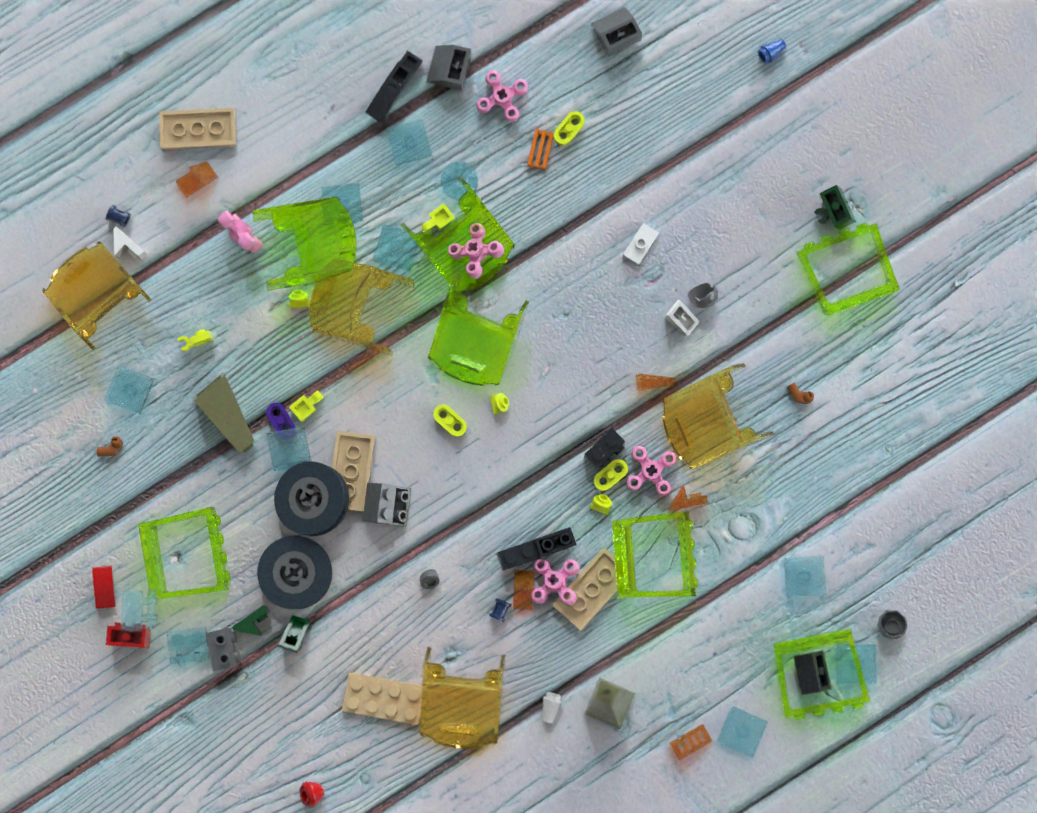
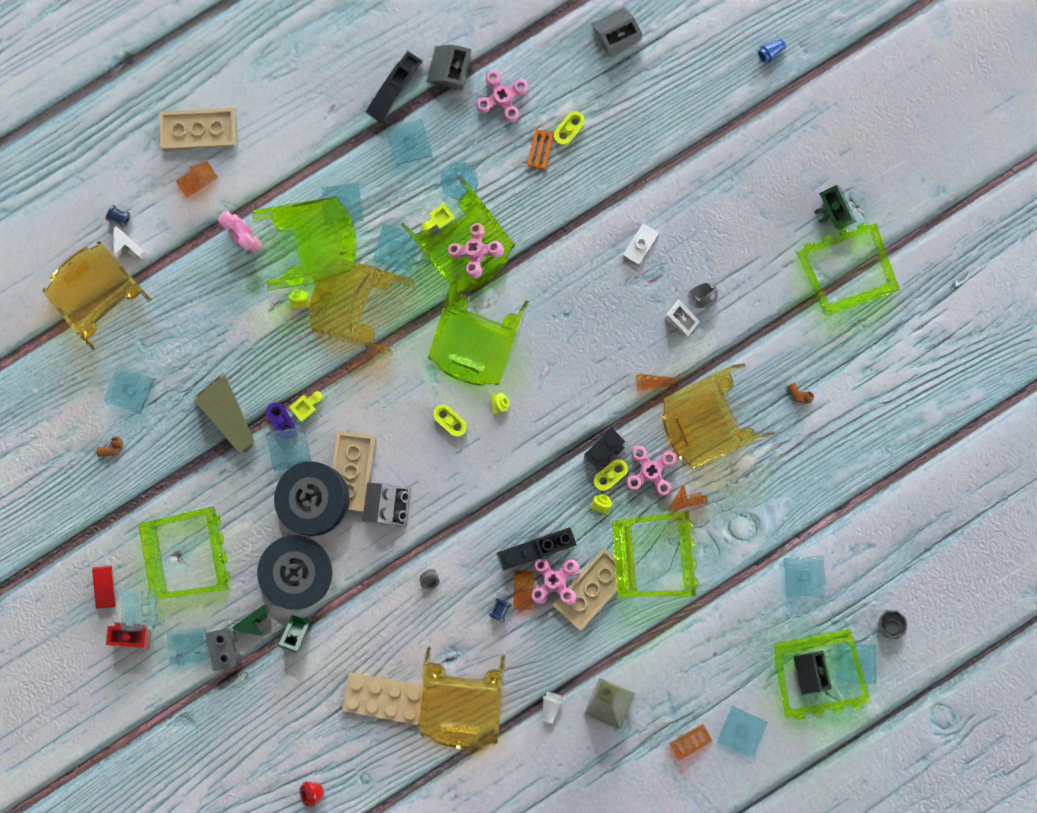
neon yellow plate [177,330,214,351] -> none

